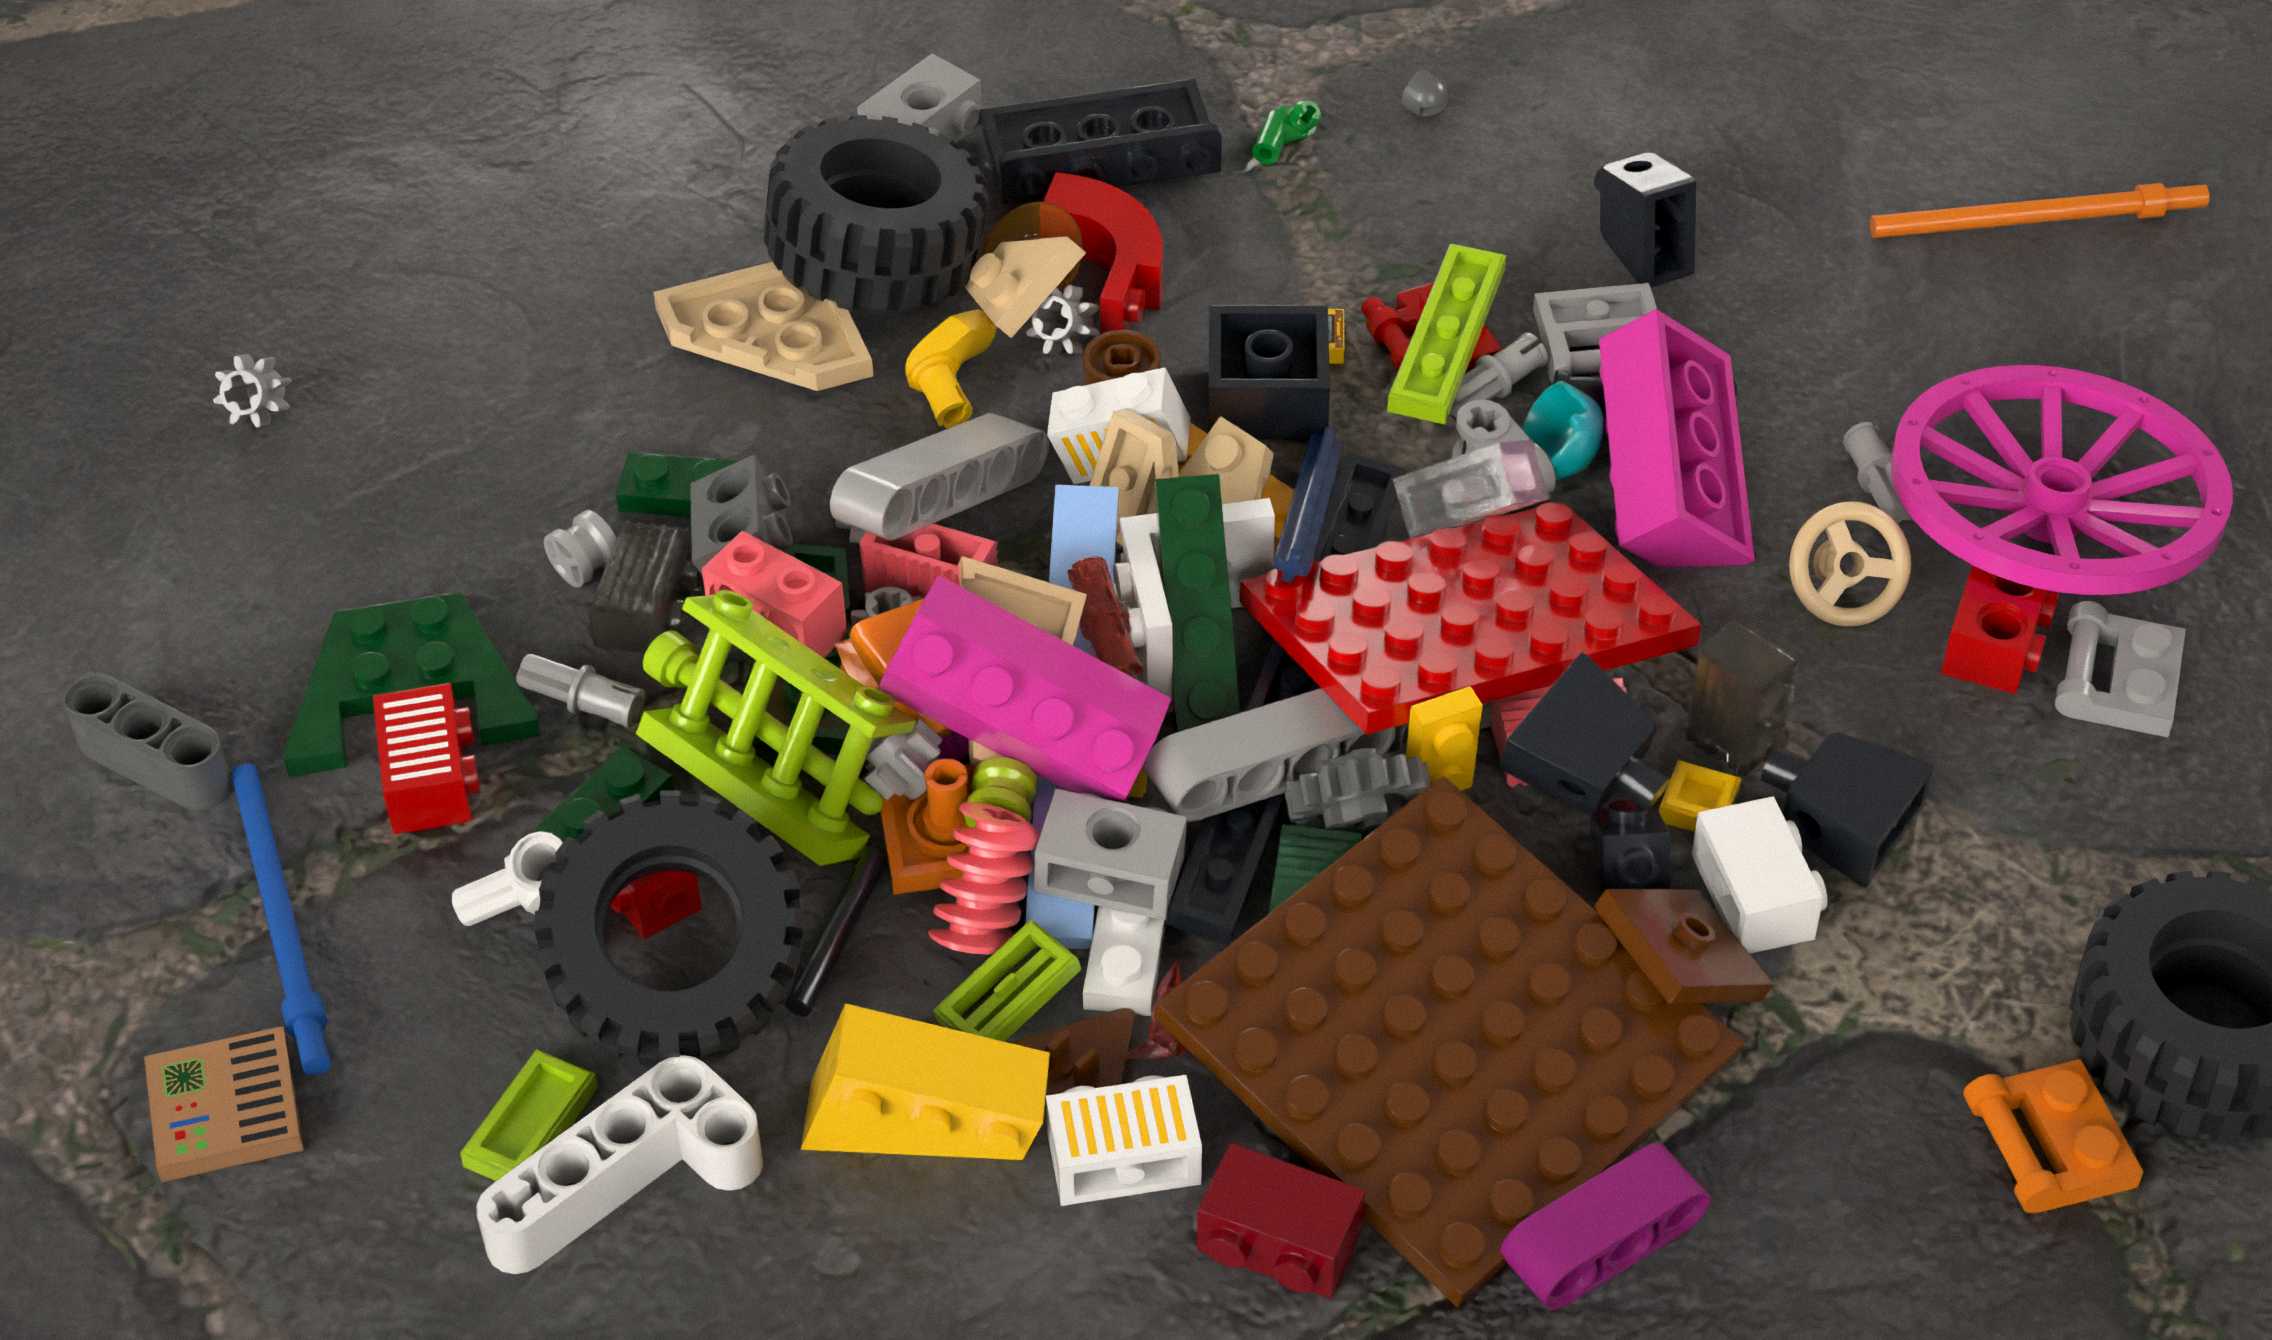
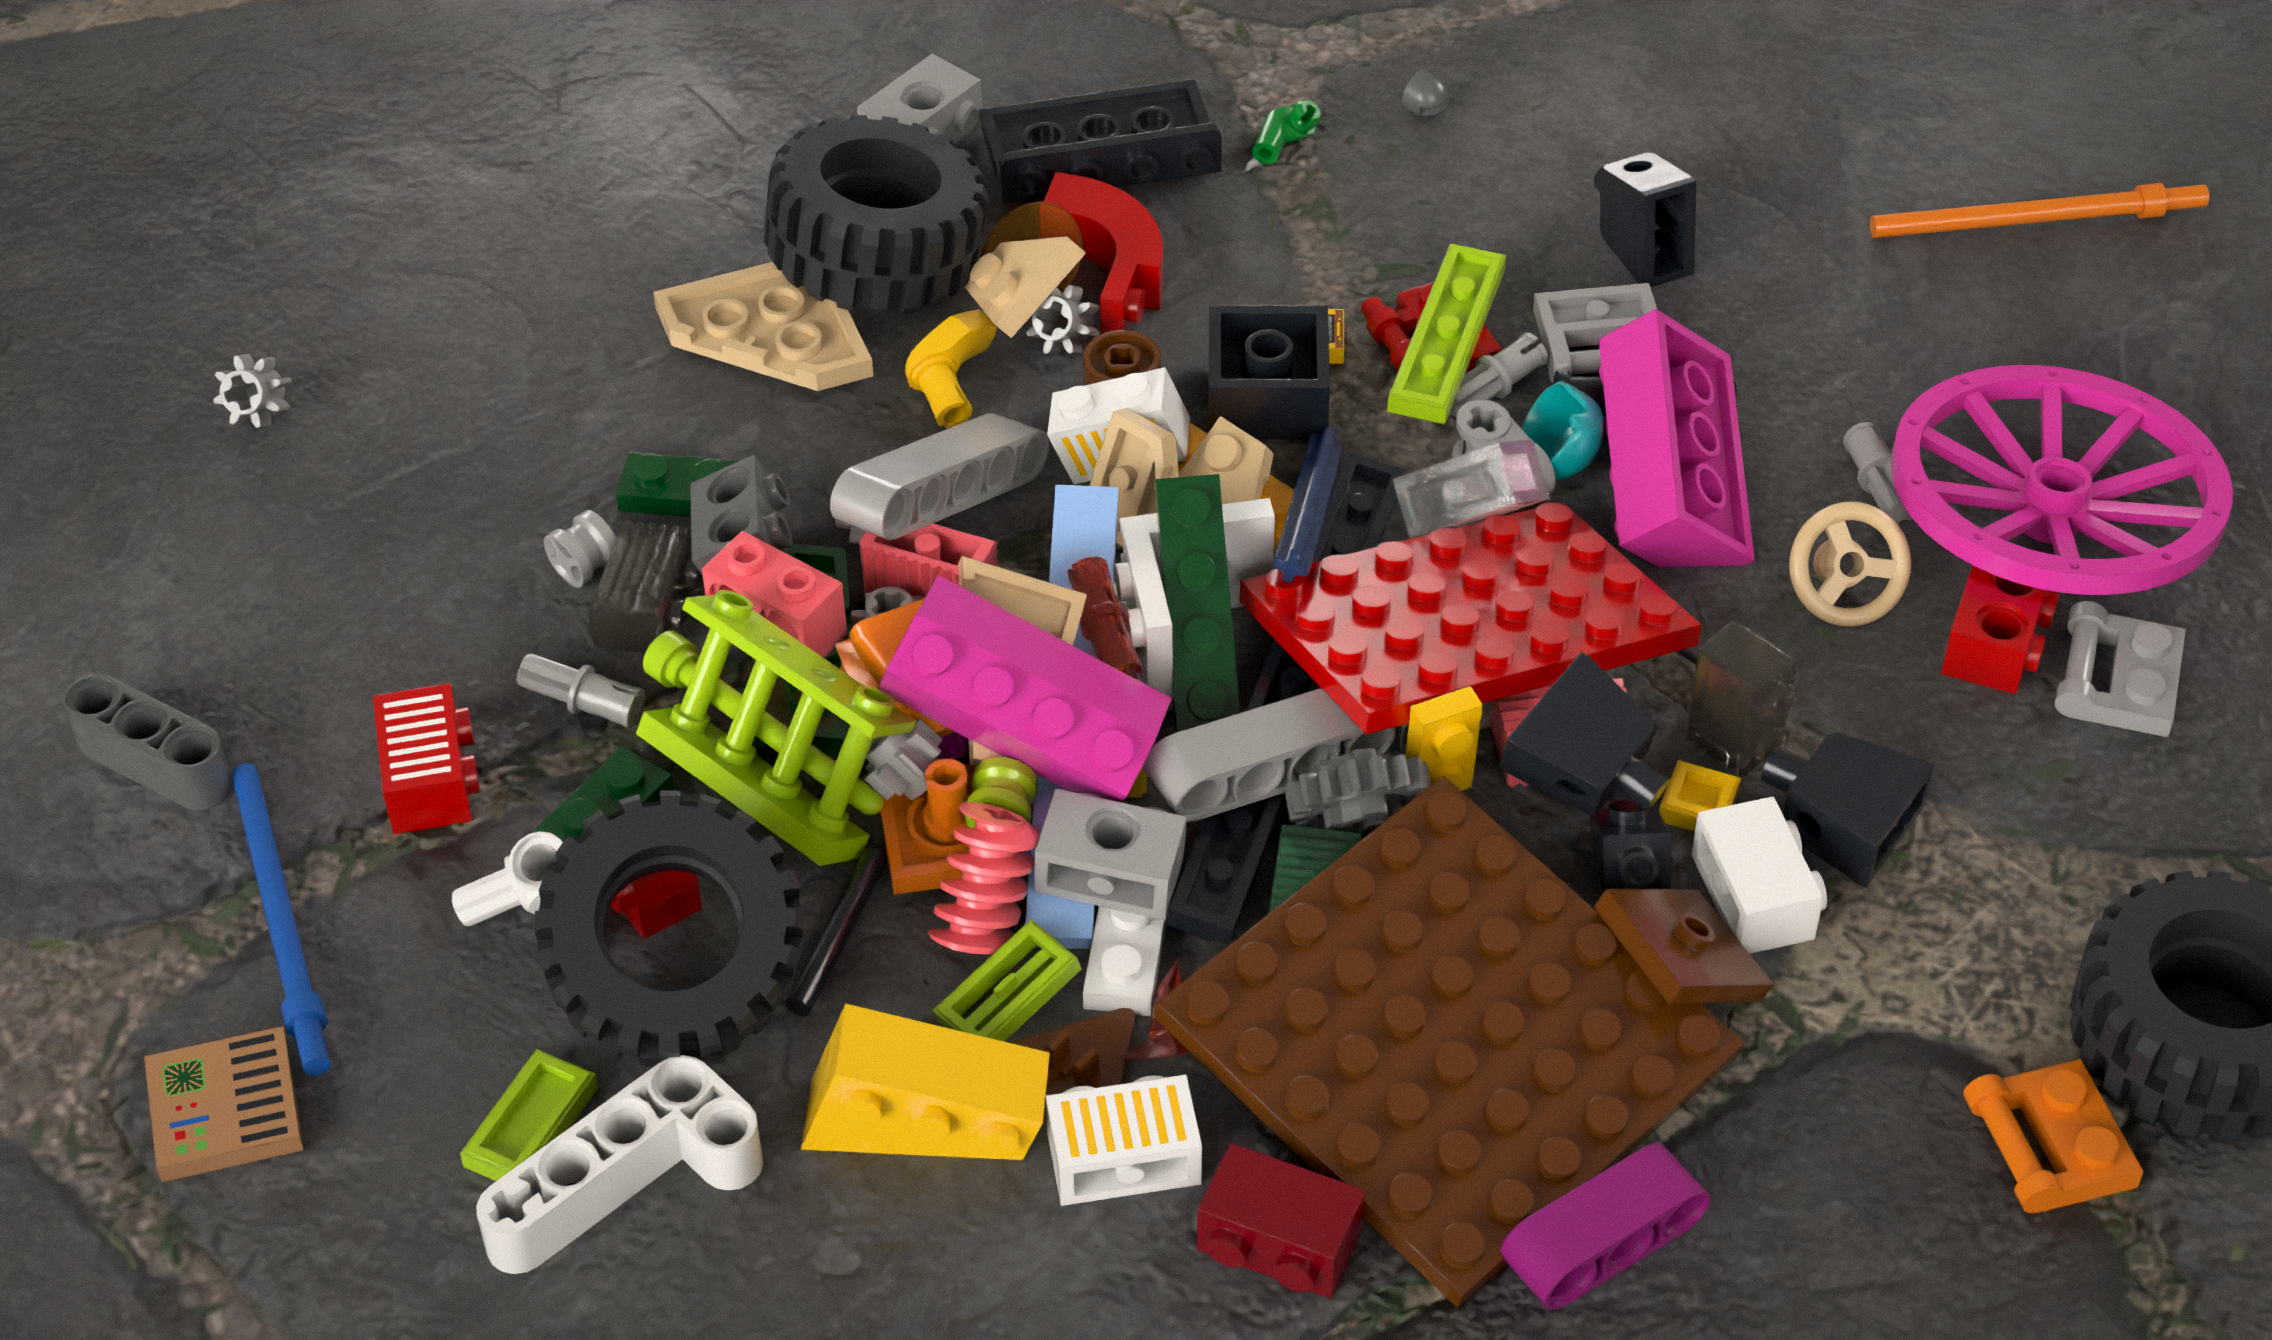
dark green wing [284,592,540,777] -> none

